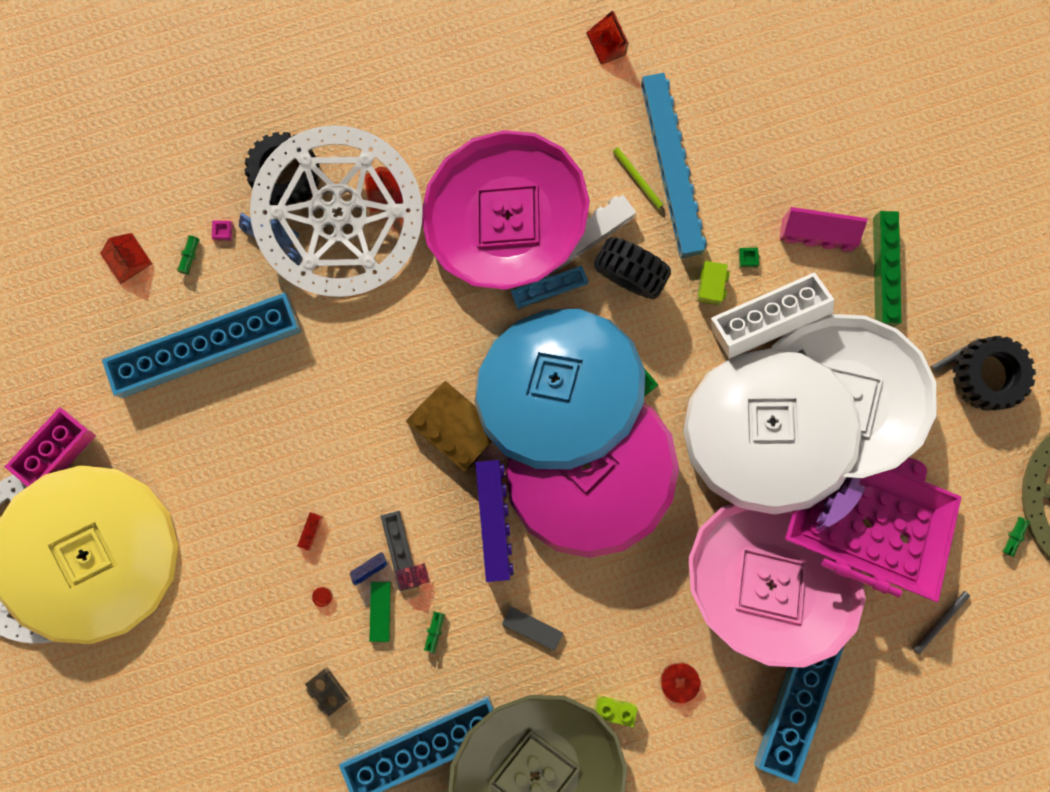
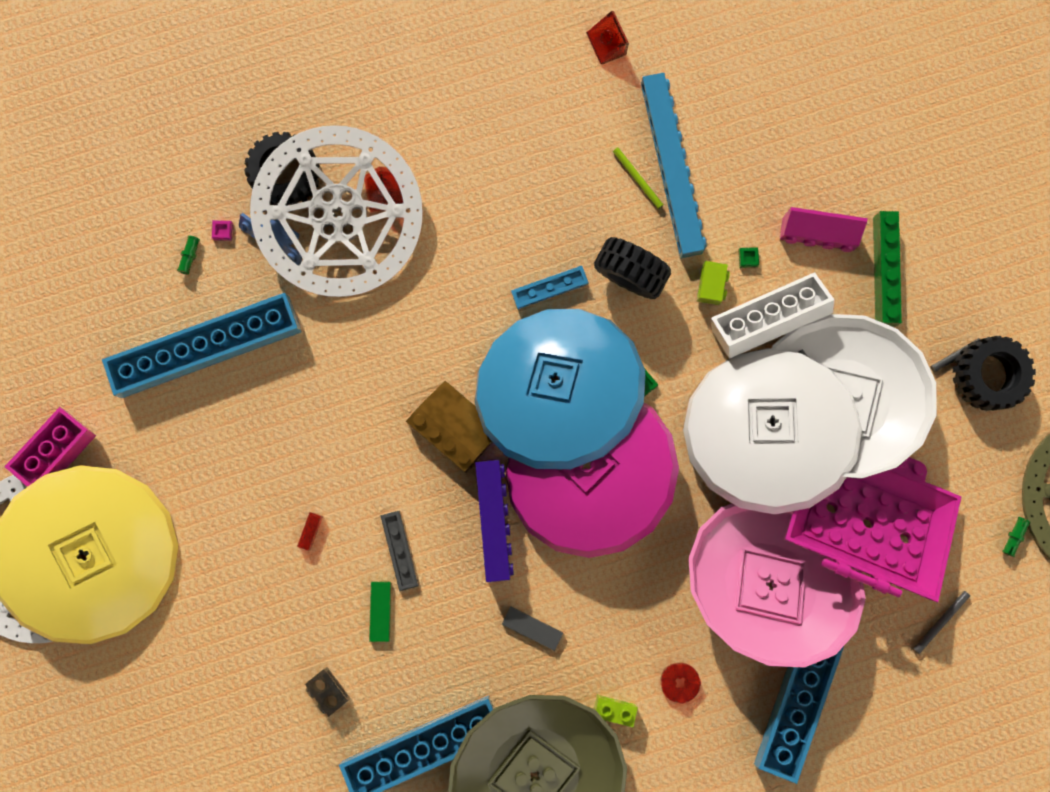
clear red slope [100,233,153,284] -> none
clear red tile [312,587,333,607] -> none
clear blue slope [350,552,390,585] -> none
clear pink bracket [396,563,430,590] -> none
dark pink container [422,130,590,290] -> none
green pin [423,611,446,653] -> none
white brick [542,195,636,279] -> none
medium lavender slope [816,477,866,532] -> none

